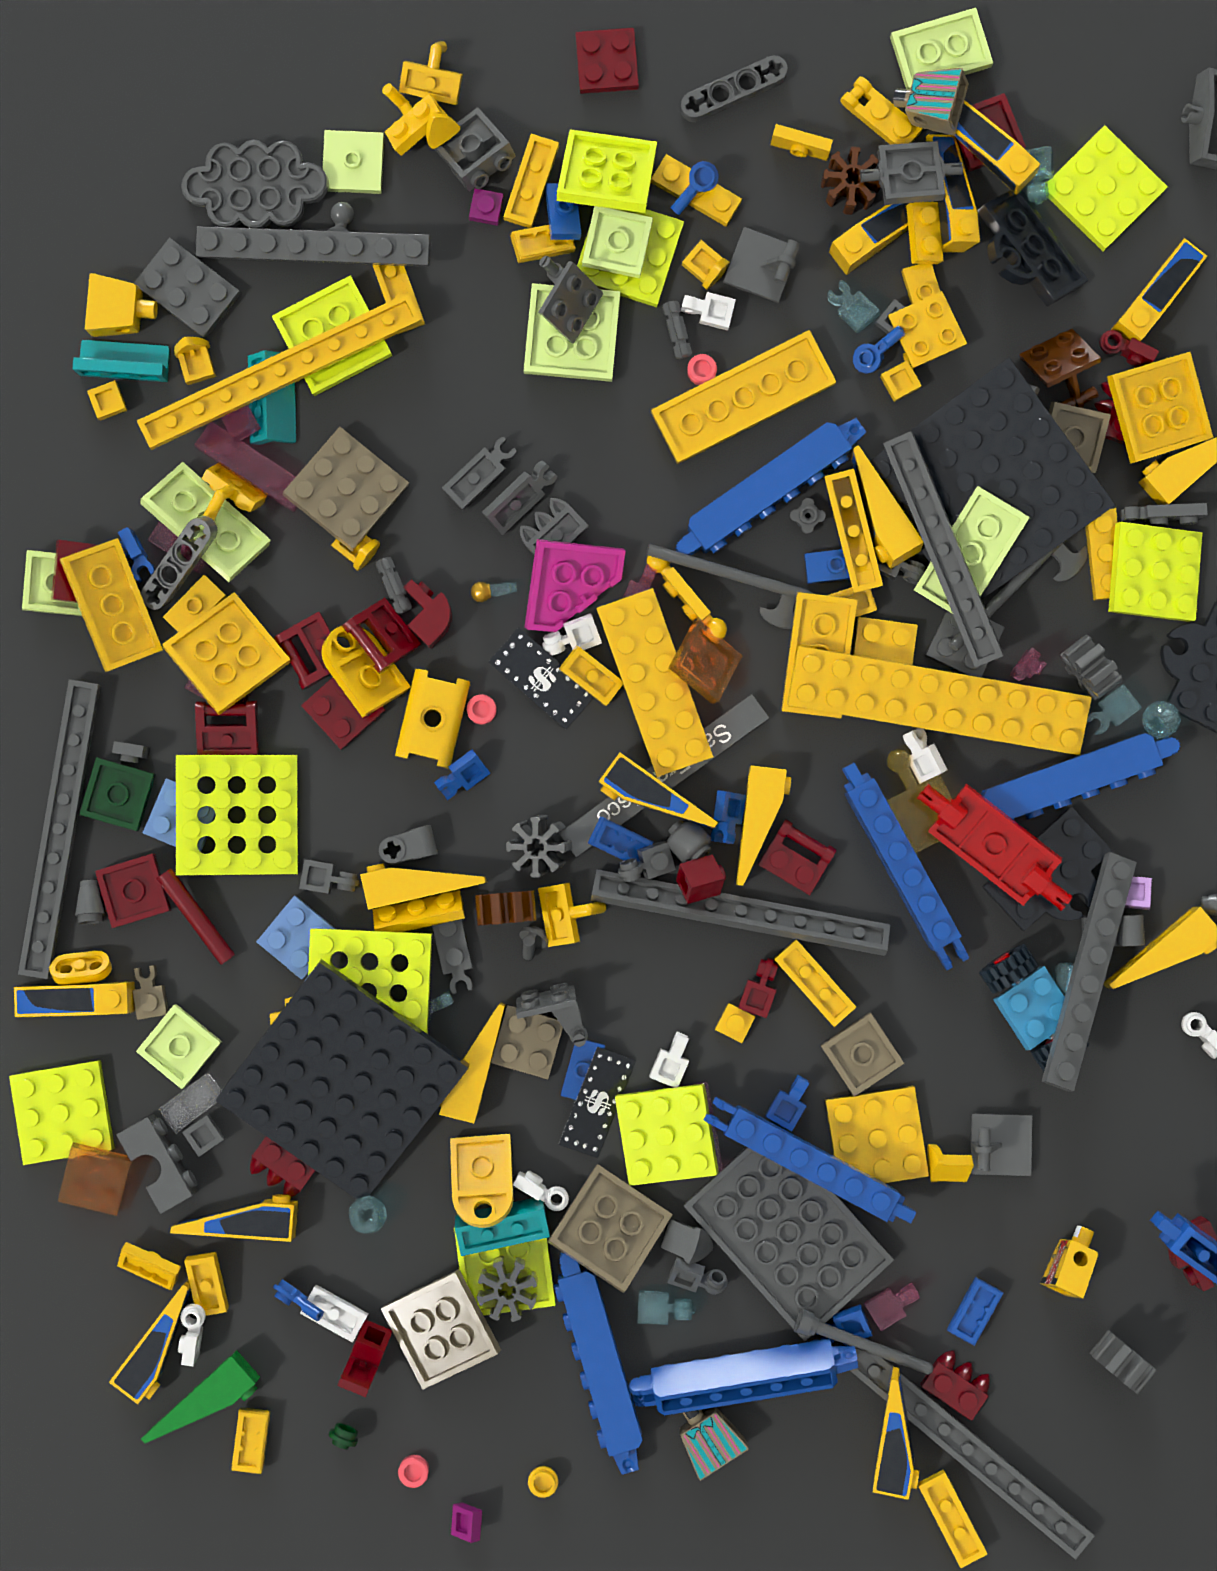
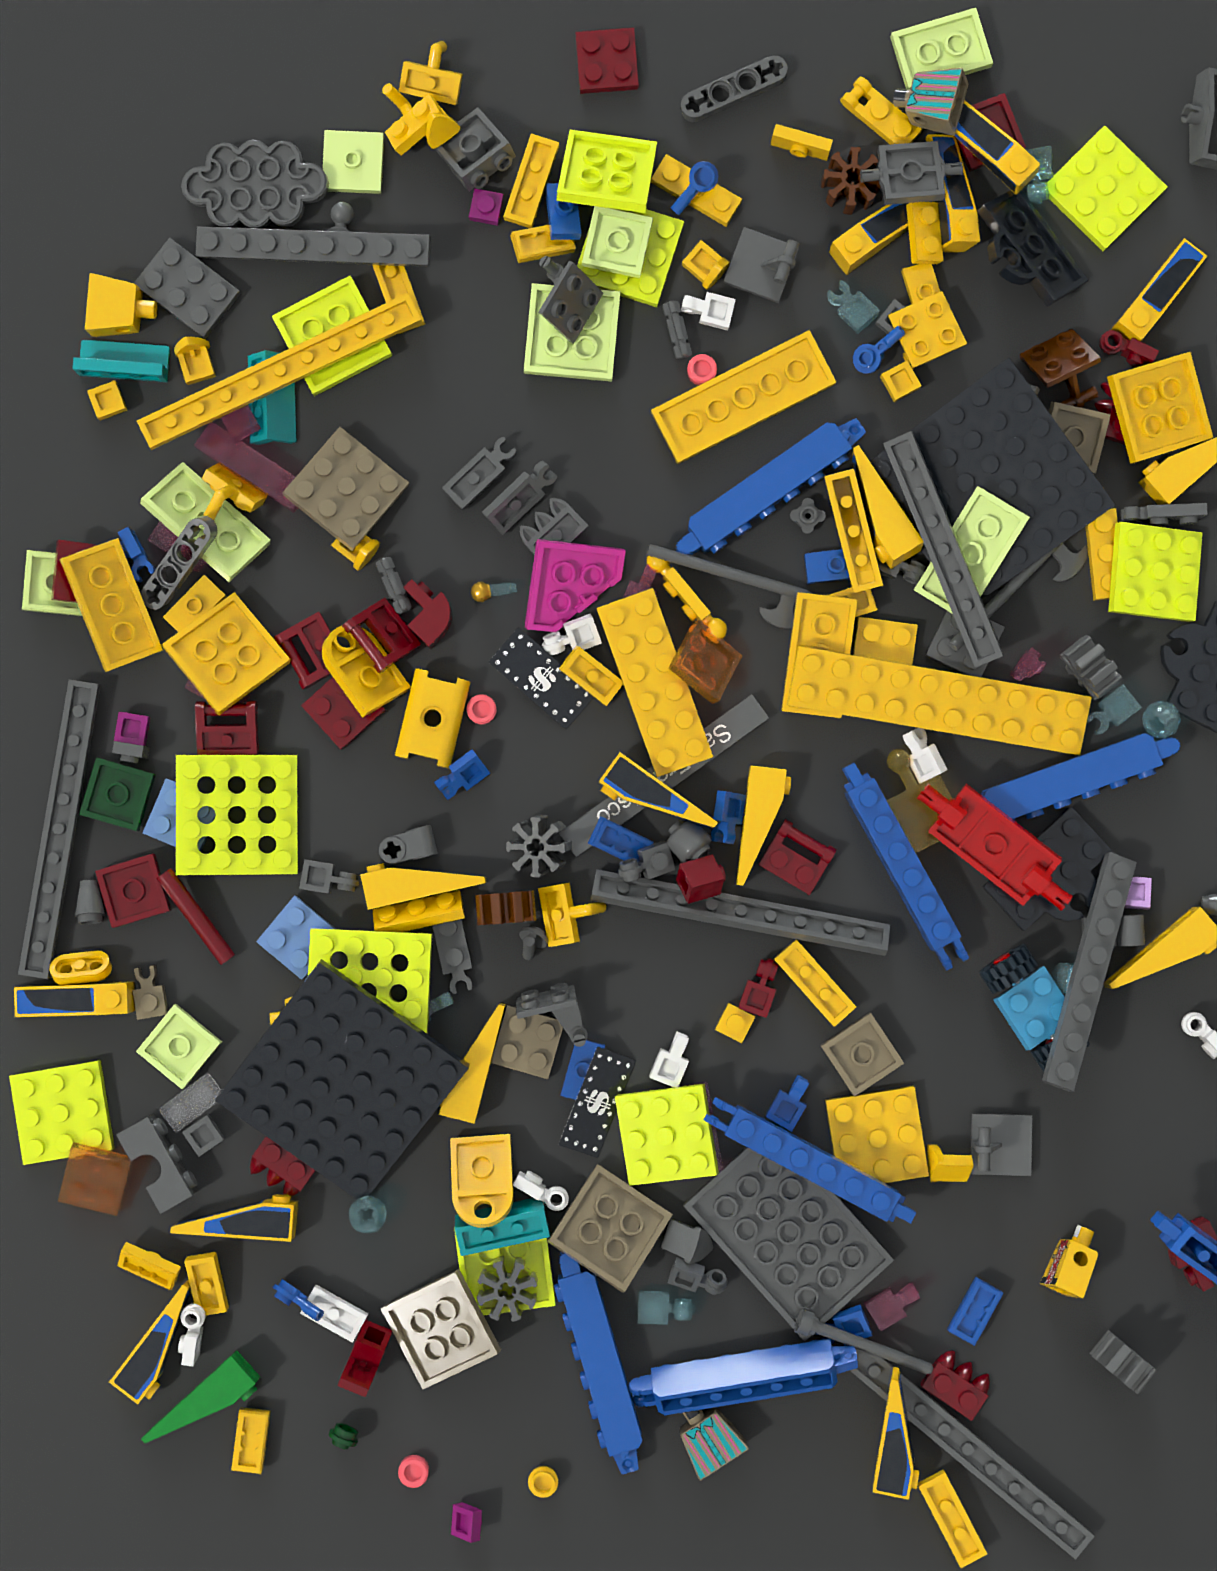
none -> magenta plate [114,712,151,746]

